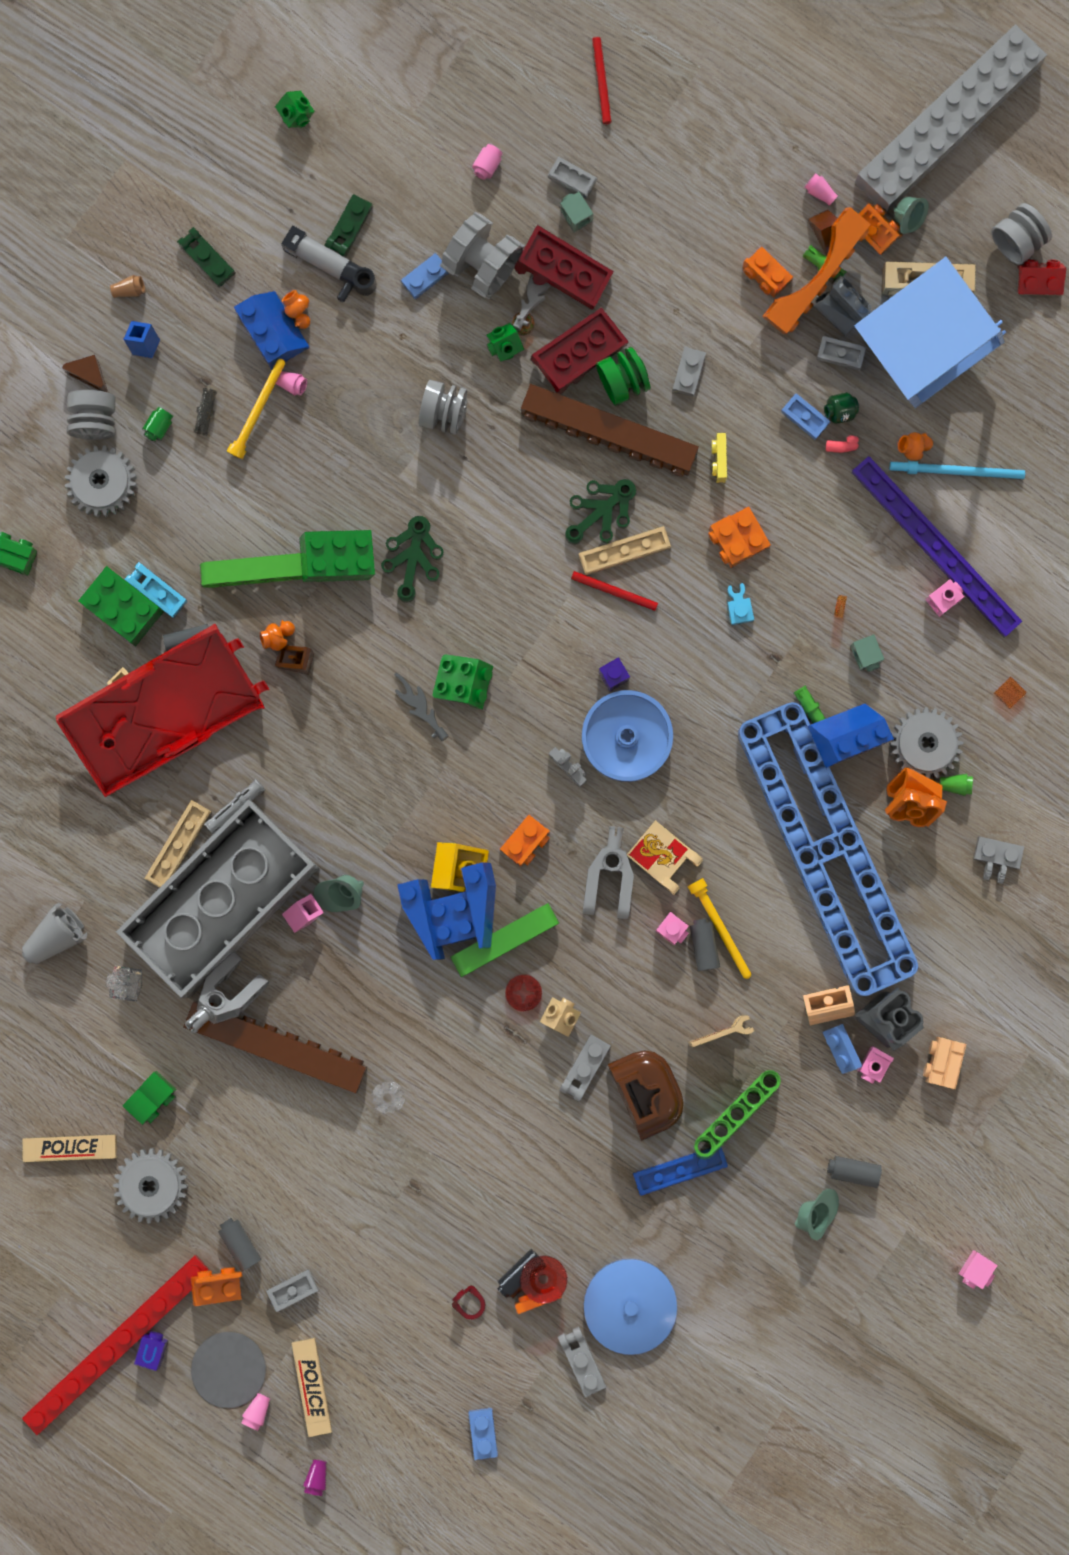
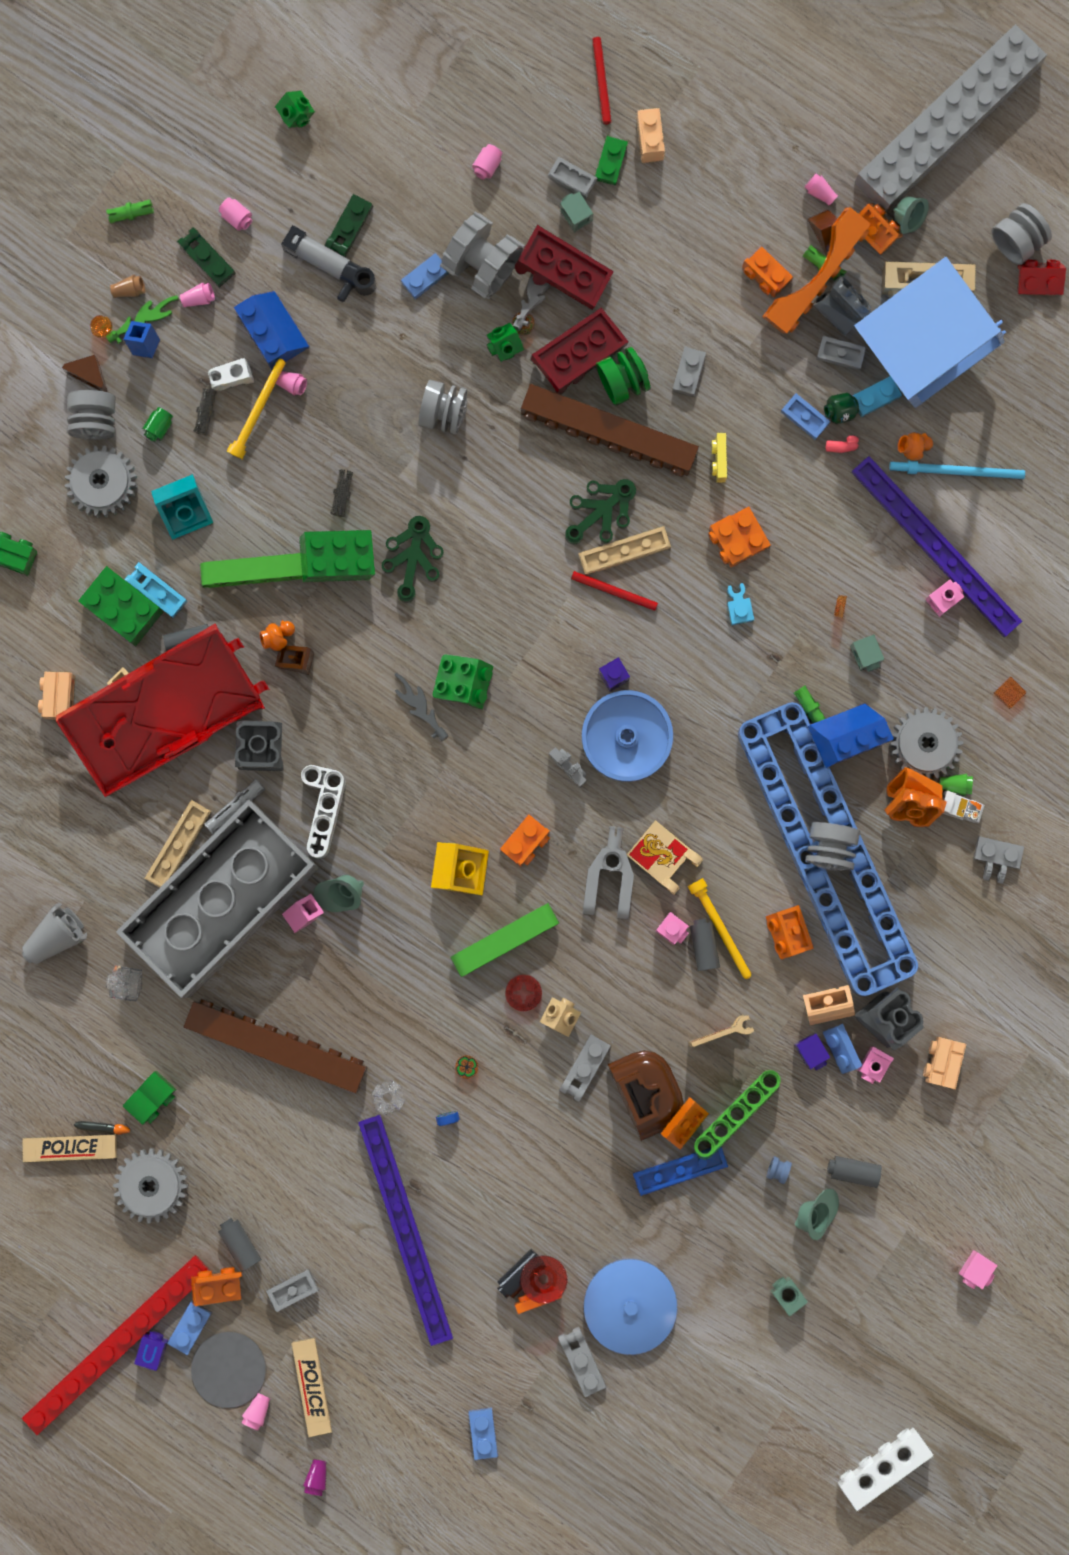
light grey piece [185,952,269,1033] -> none
orange animal [282,290,311,329] -> none
blue wedge [397,862,496,960] -> none
dark red piece [452,1285,486,1320] -> none
none -> light nougat brick [38,671,75,720]
none -> pearl dark grey piece [74,1121,130,1135]
none -> clear orange plate [90,315,113,338]
none -> bright green piece [105,296,178,344]
none -> bright green pin [107,199,154,224]
none -> teal slope [151,474,214,540]
none -> medium blue plate [167,1301,212,1355]
none -> bright pink cone [180,283,215,308]
none -> white leg [208,358,254,391]
none -> bright pink brick [219,197,252,231]
none -> dark grey piece [235,721,284,771]
none -> white beam [301,765,346,859]
none -> clear smoke pin [330,469,353,517]
none -> dark purple plate [358,1114,453,1346]
none -> blue tile [436,1111,460,1126]
none -> tile [455,1055,478,1079]
none -> green plate [595,136,628,186]
none -> light nougat brick [637,108,665,163]
none -> orange bracket [661,1097,709,1150]
none -> orange bracket [766,905,814,960]
none -> sand blue wheel [766,1156,792,1184]
none -> sand green brick [770,1277,808,1316]
none -> dark purple brick [794,1033,830,1071]
none -> light grey wheel [805,822,860,871]
none -> white brick [837,1428,934,1511]
none -> medium azure plate [853,376,902,417]
none -> white leg [942,790,985,823]

